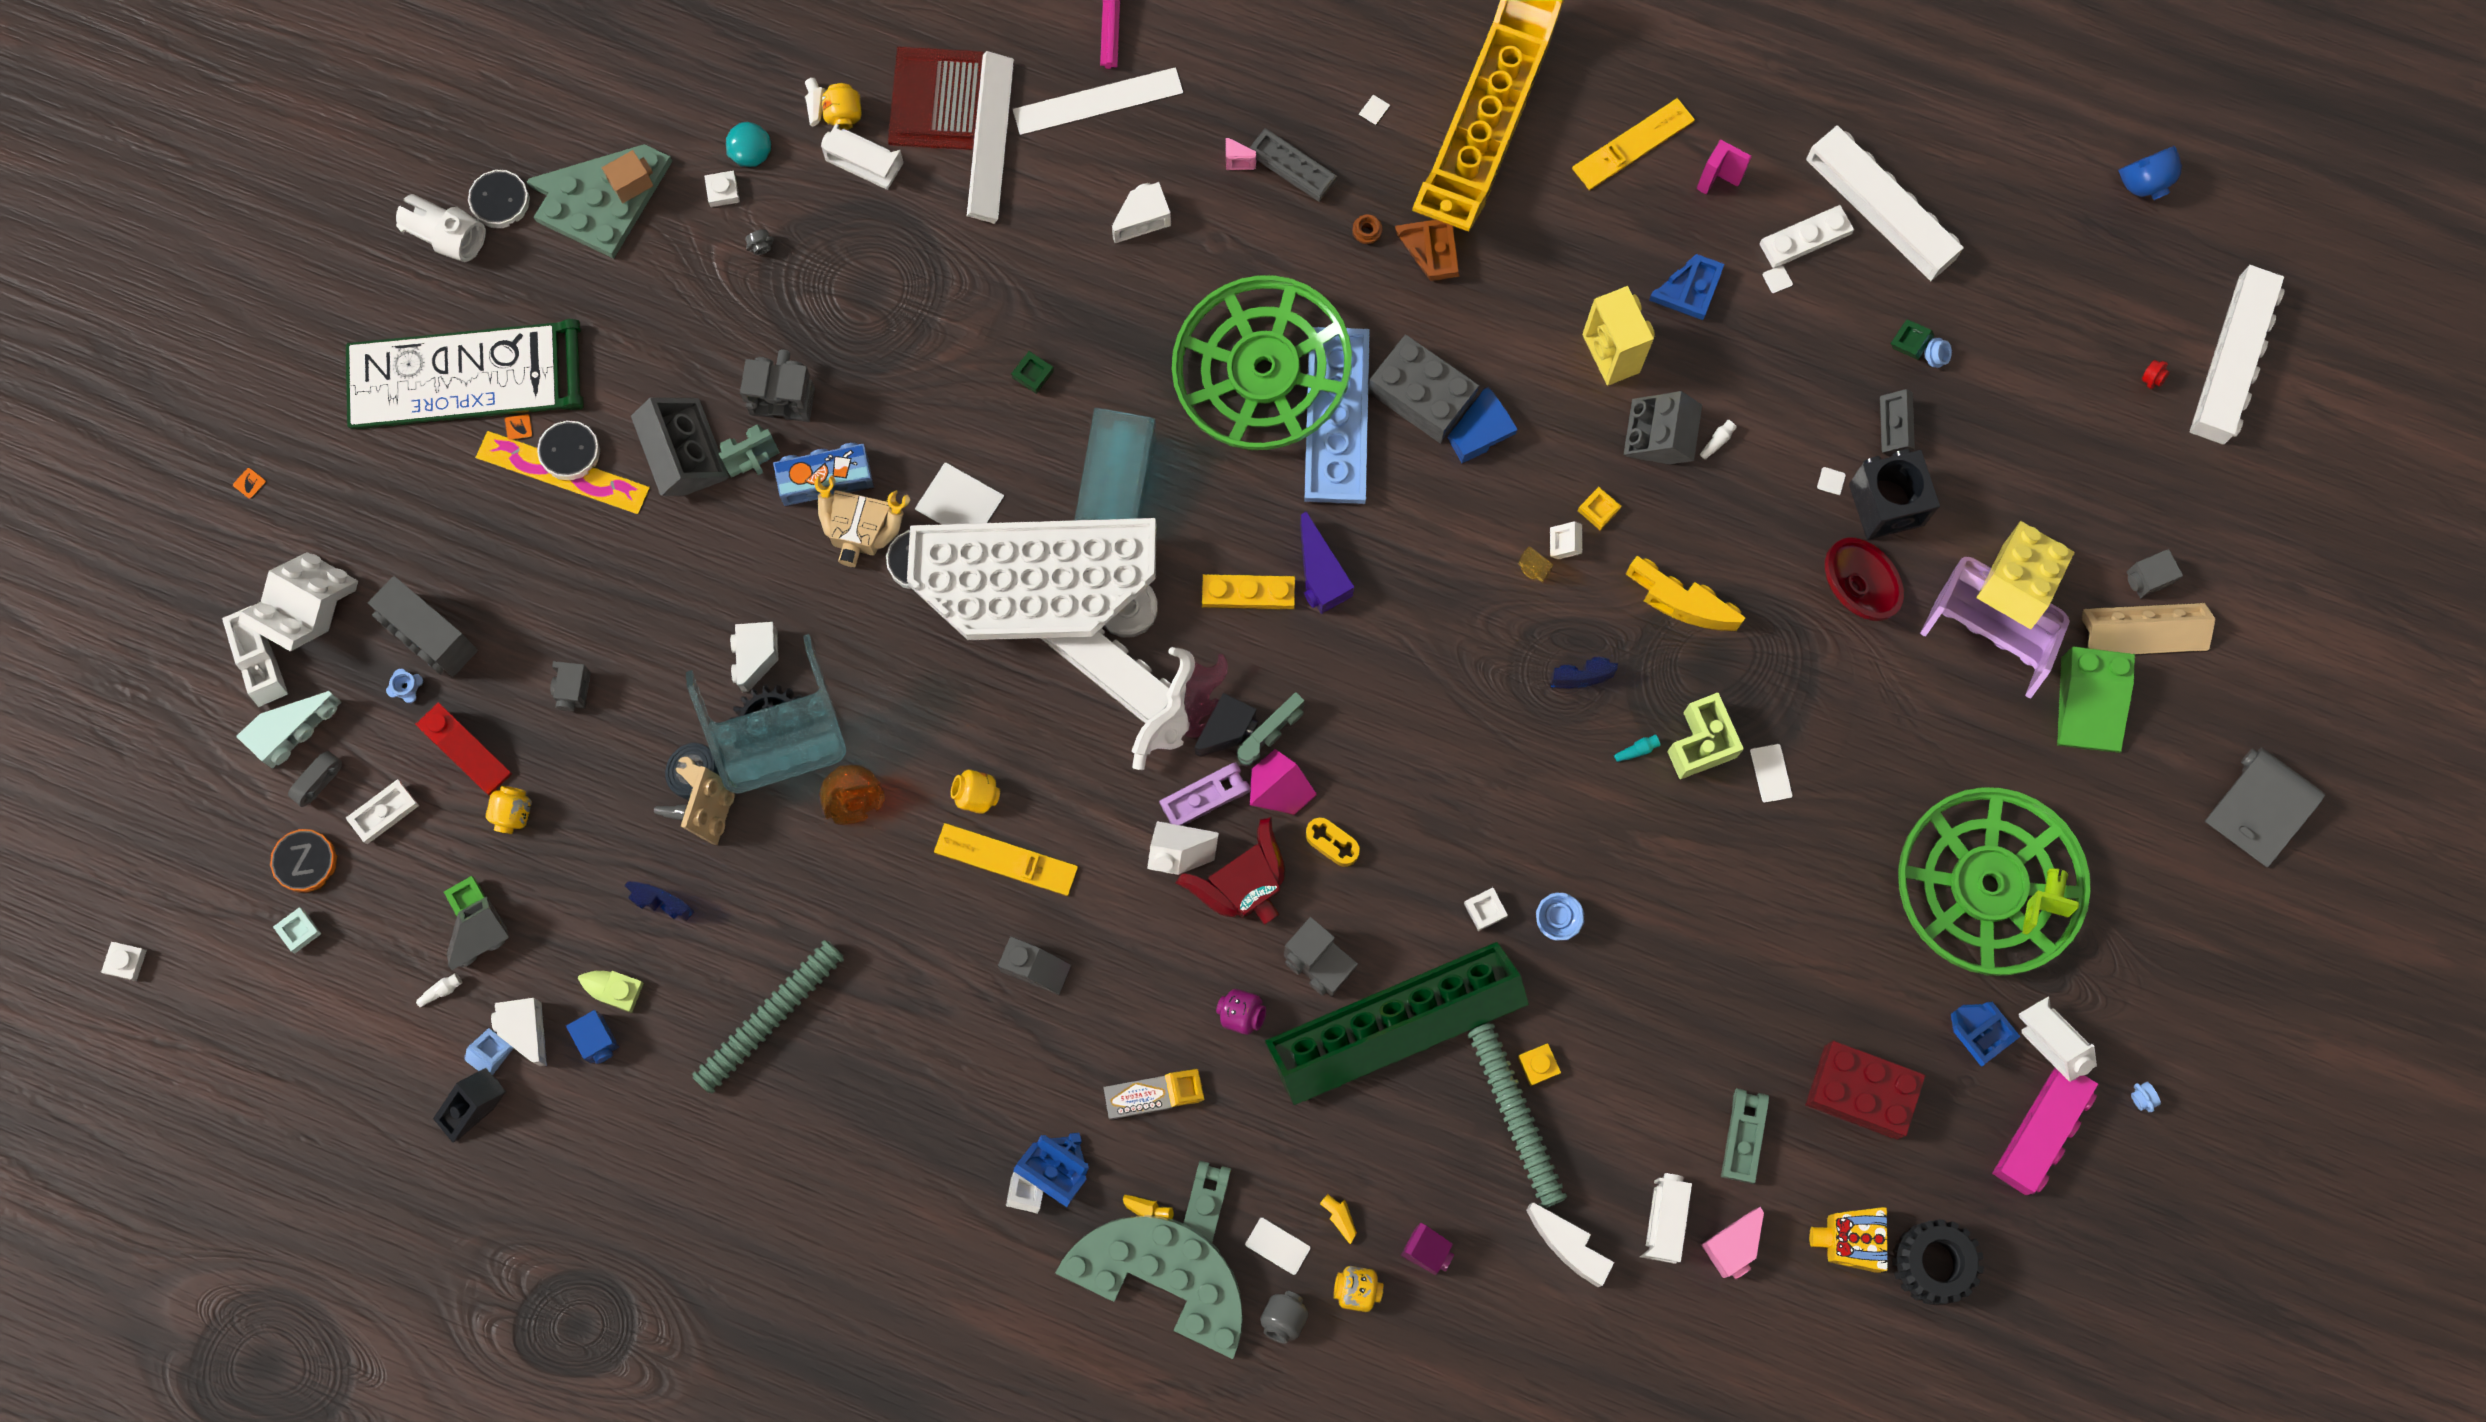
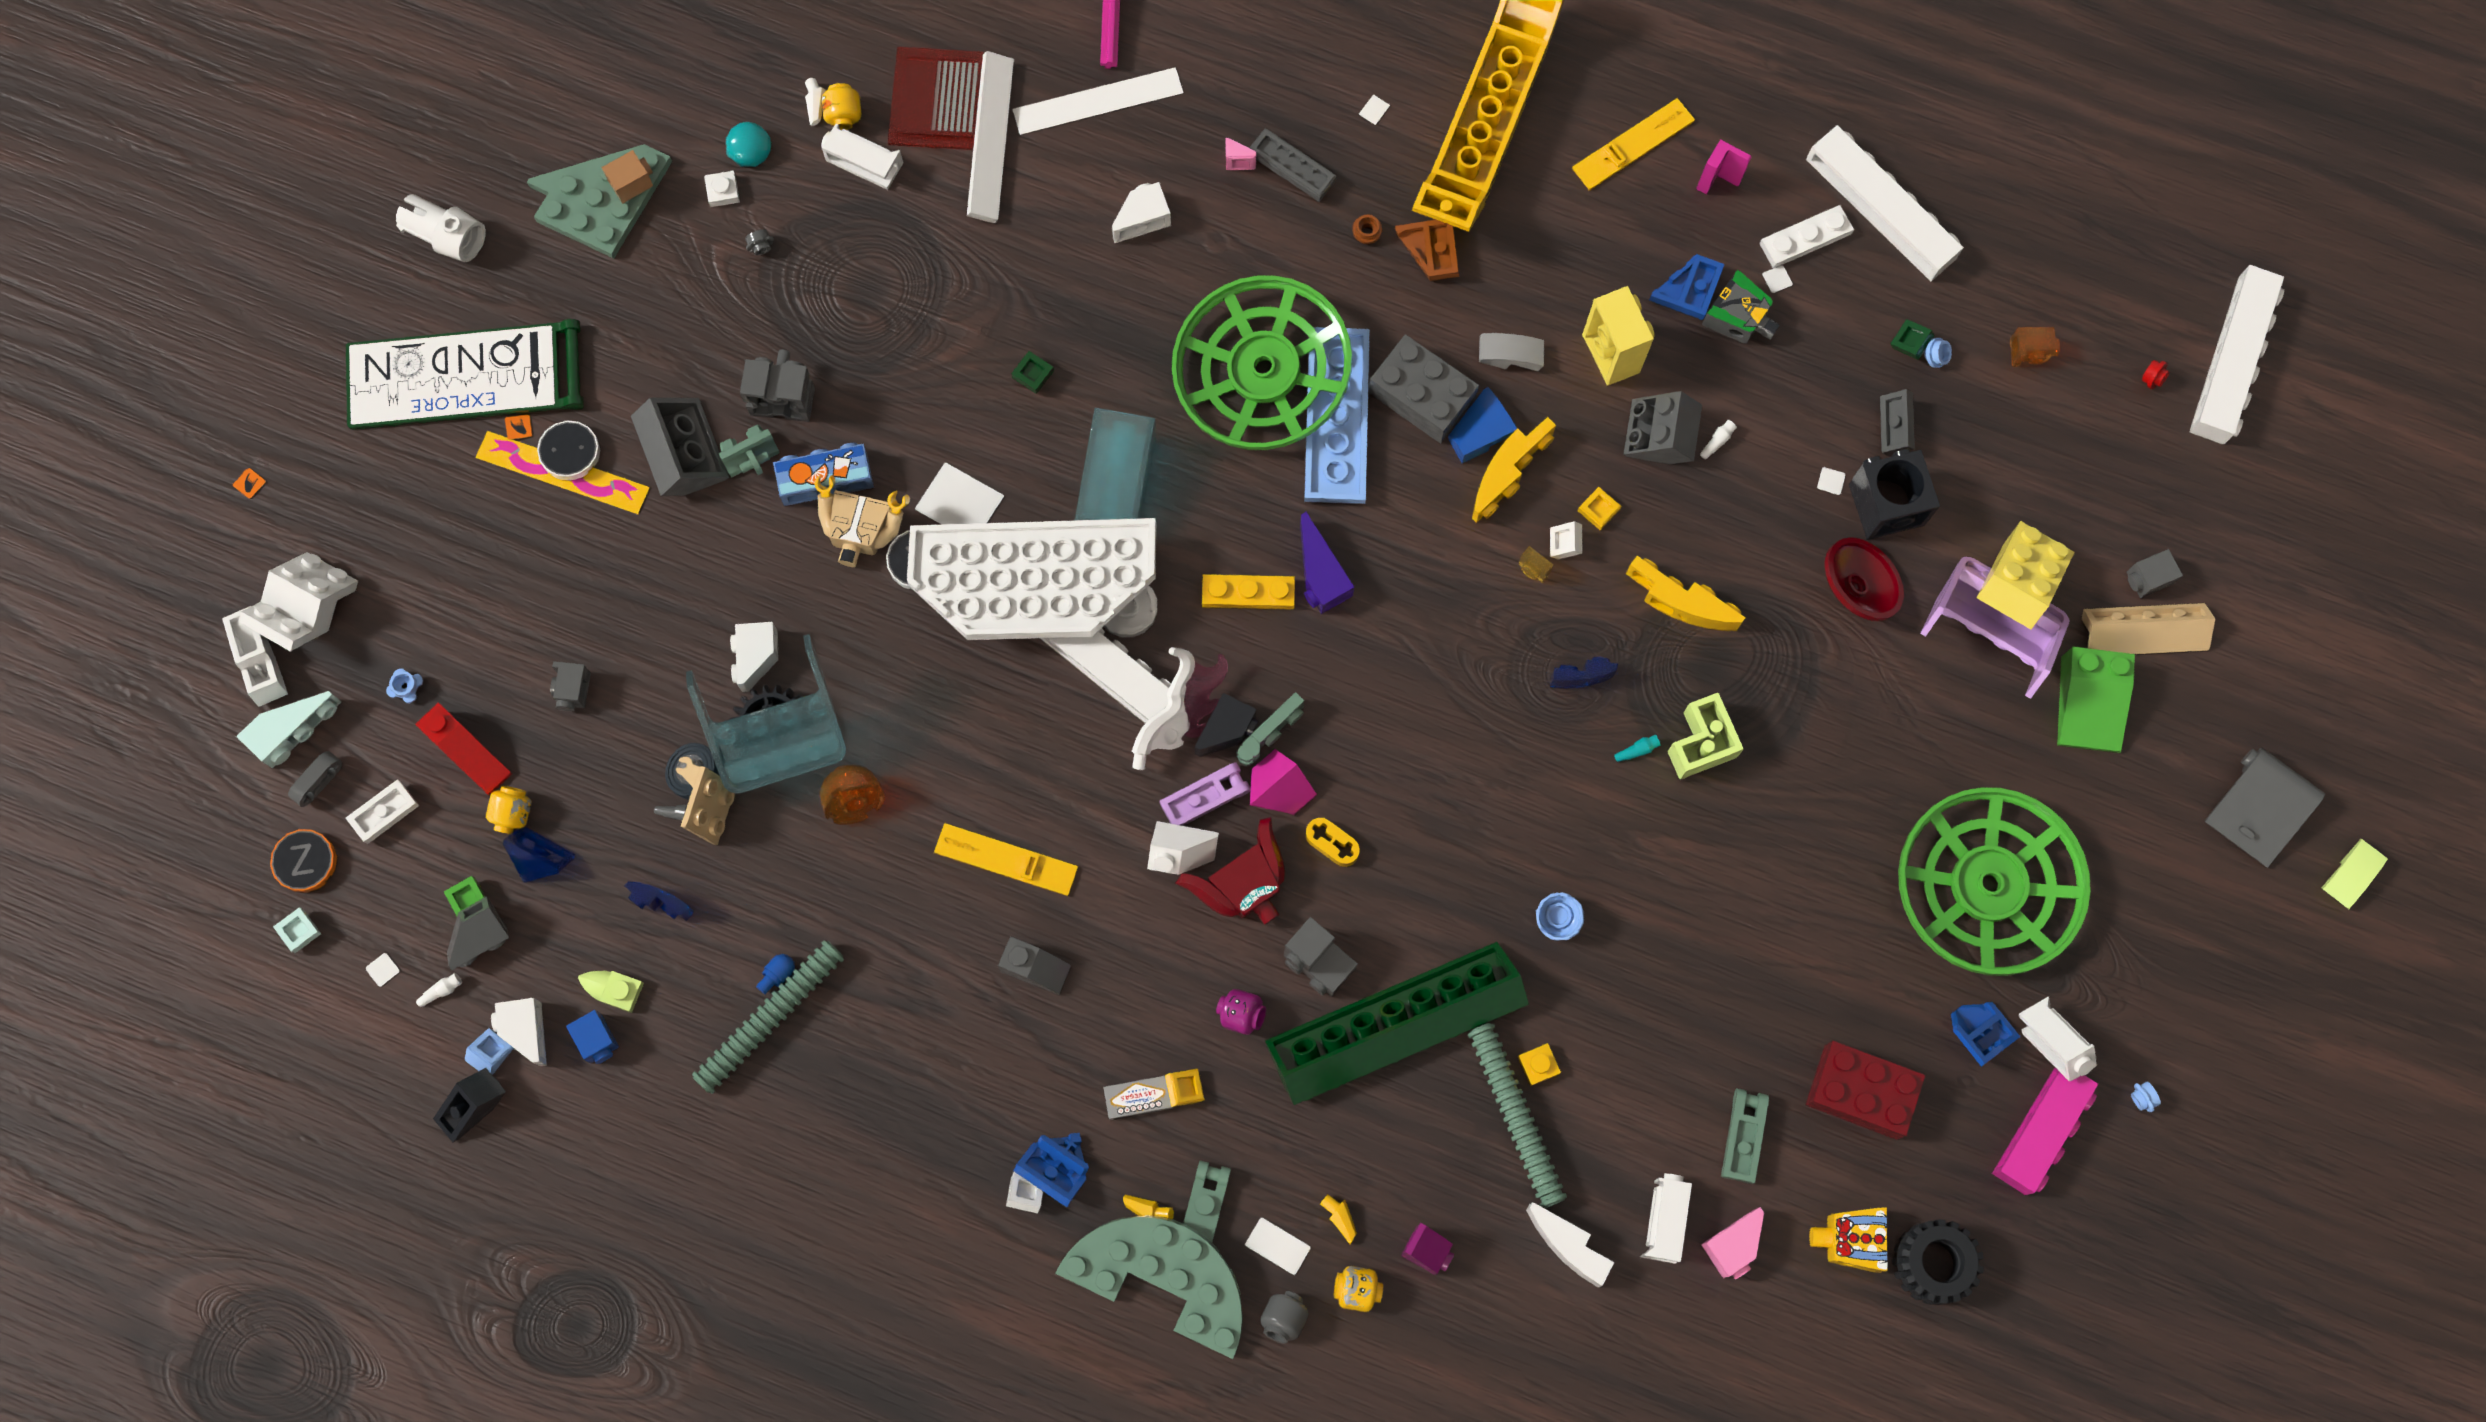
white plate [101,942,147,981] -> none
dark grey brick [368,576,479,678] -> none
black tile [468,170,530,228] -> none
yellow head [951,769,1000,814] -> none
white plate [1464,888,1508,931] -> none
white sticker [1750,744,1793,803] -> none
lime bracket [2022,868,2079,935] -> none
blue cylinder [2118,146,2182,200] -> none
none -> white sticker [366,953,399,986]
none -> clear blue slope [503,827,575,883]
none -> blue cylinder [756,954,795,995]
none -> yellow slope [1472,417,1556,523]
none -> light grey slope [1479,333,1544,371]
none -> torso [1702,270,1780,343]
none -> clear orange brick [2010,327,2060,367]
none -> yellowish green slope [2321,839,2388,909]

